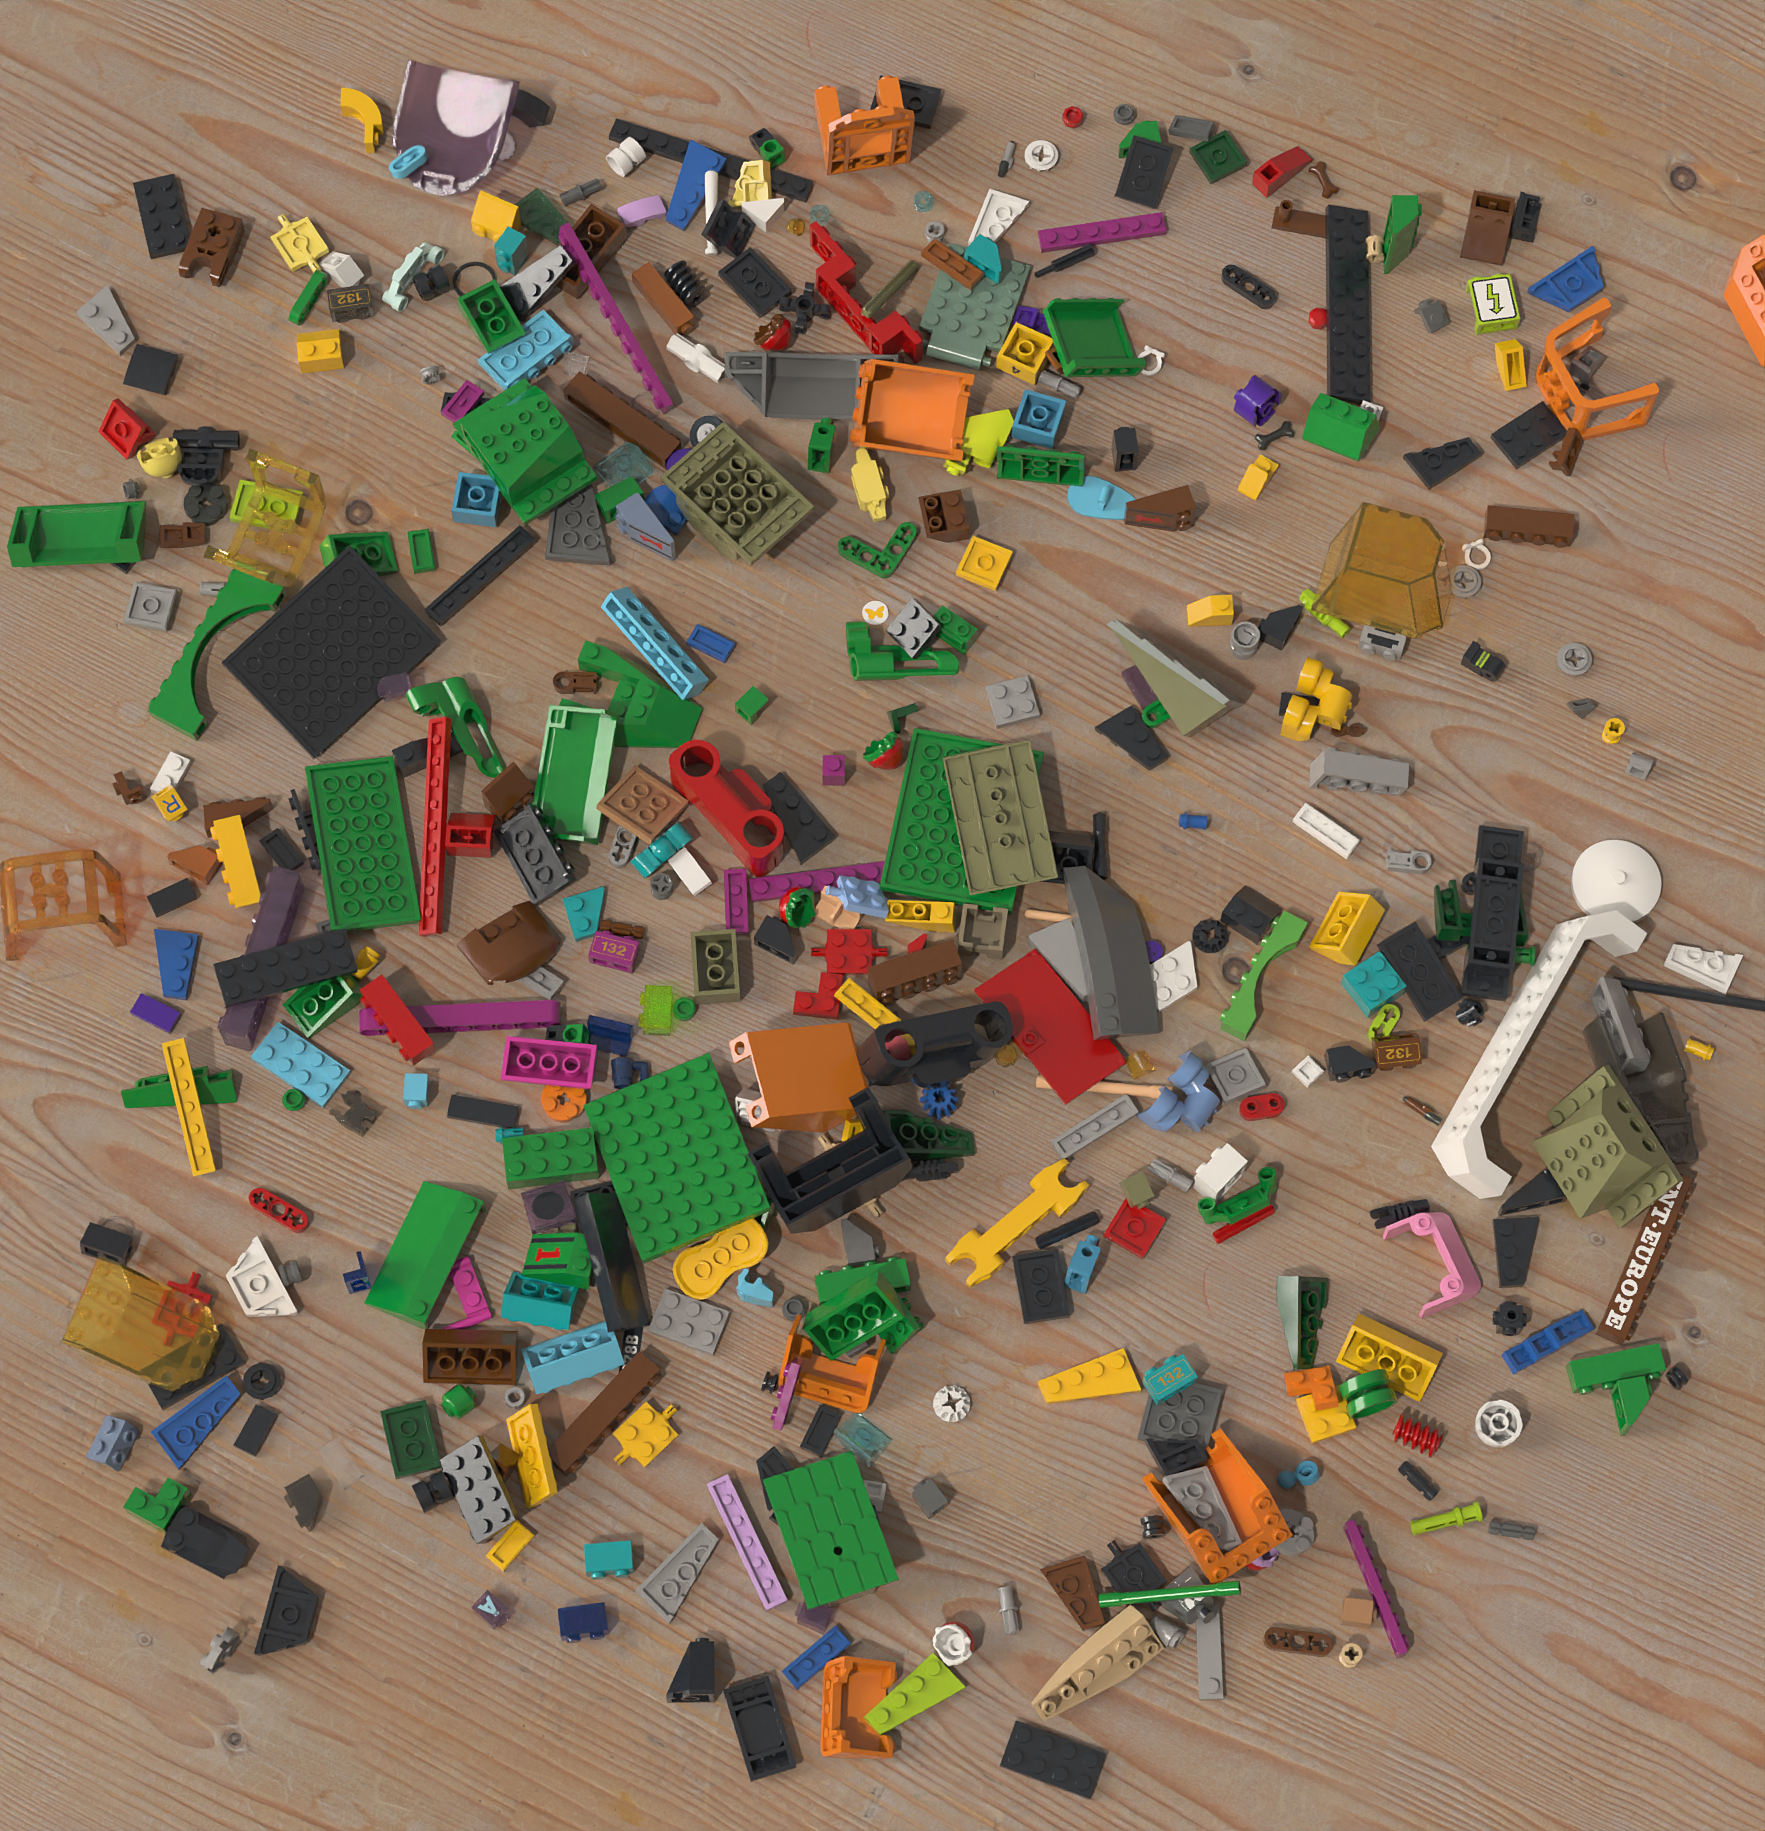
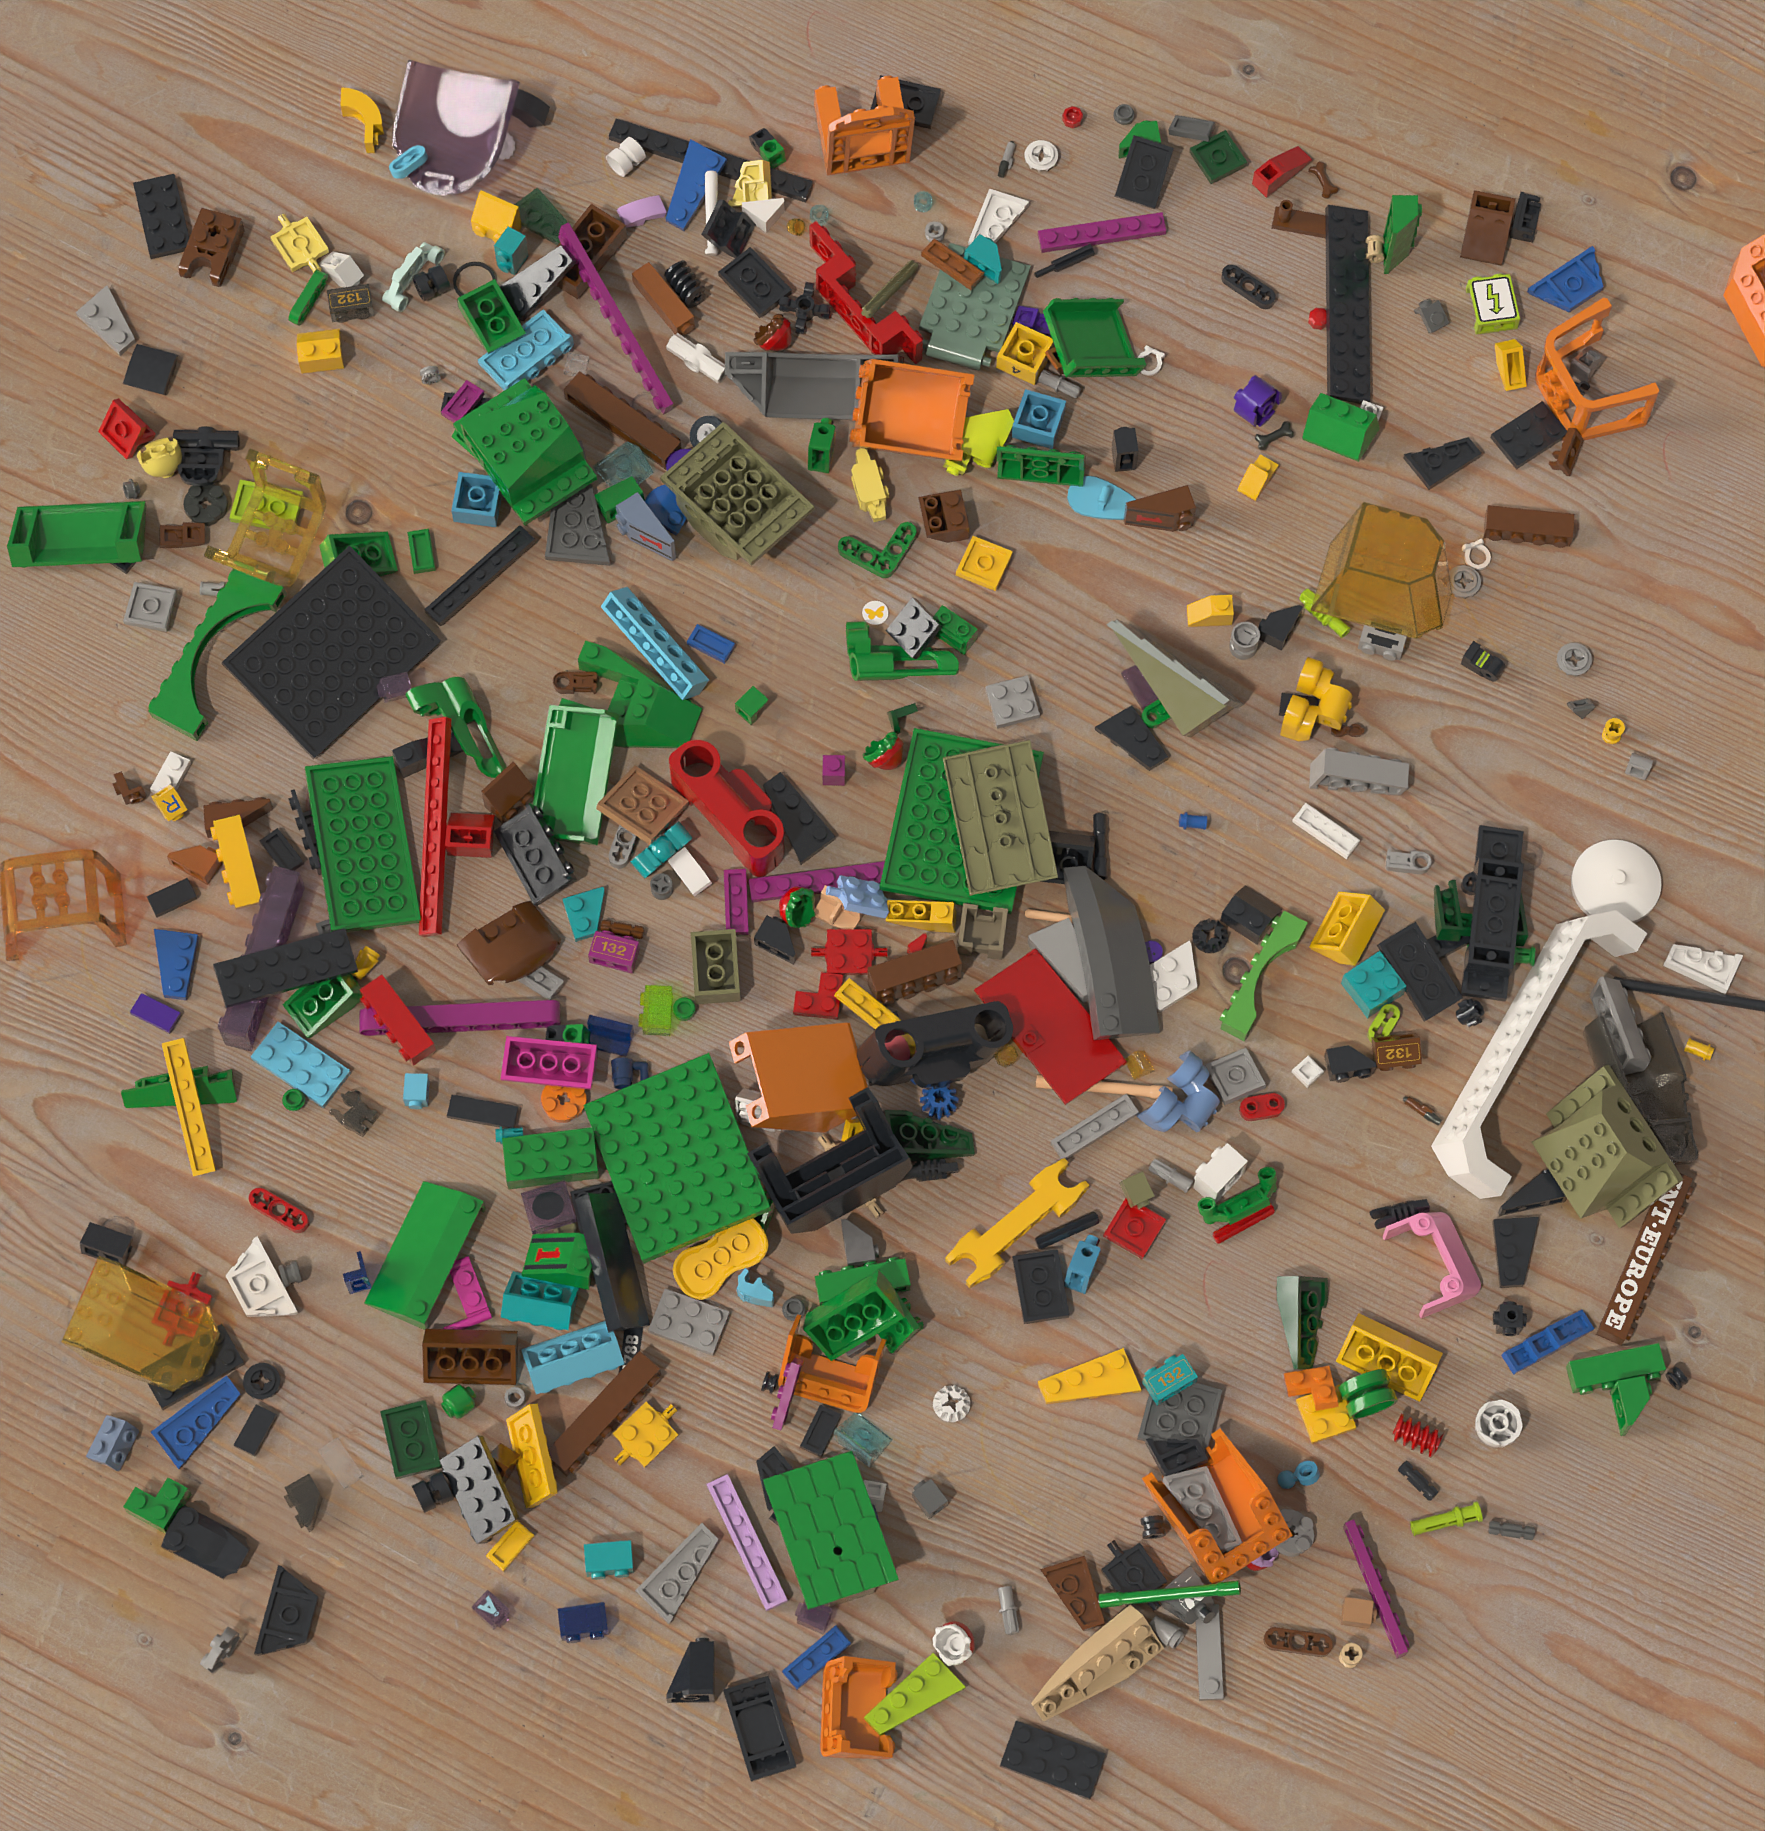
dark grey axle [559,179,602,206] -> none

